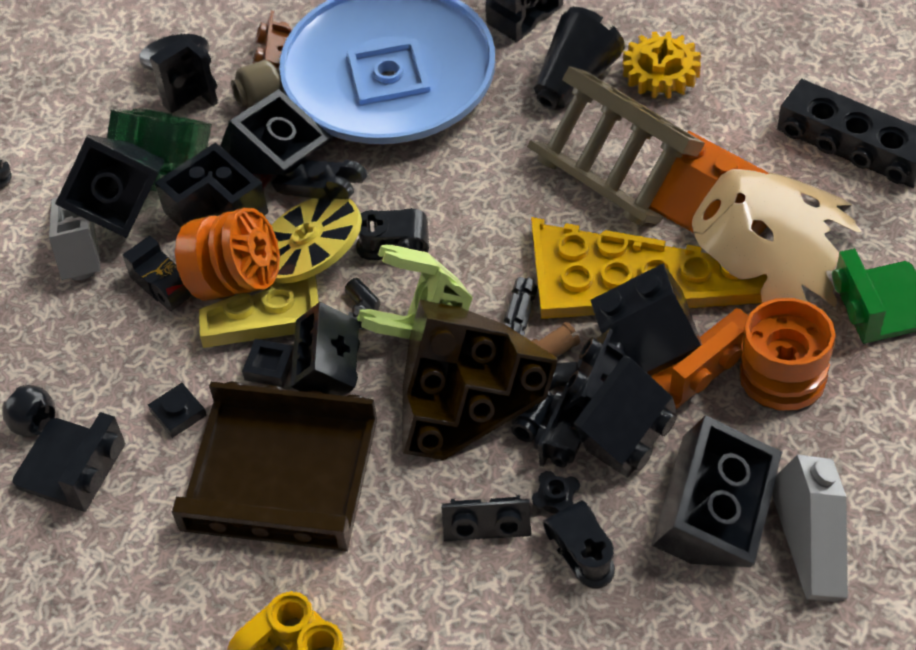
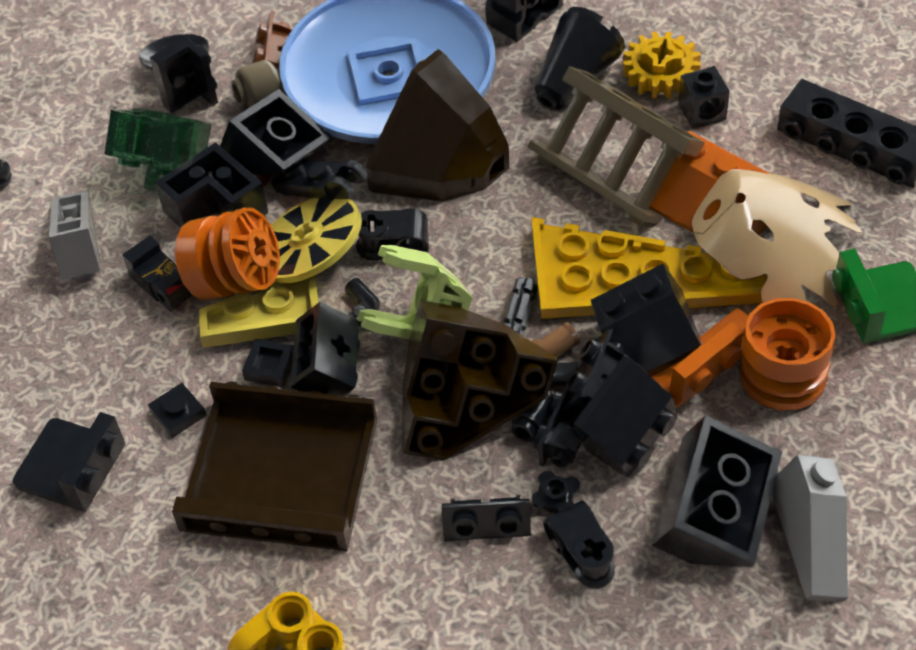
black piece [2,385,56,437] -> none
black slope [55,135,165,238] -> none
none -> dark brown brick [365,49,510,202]
none -> black brick [678,66,730,129]

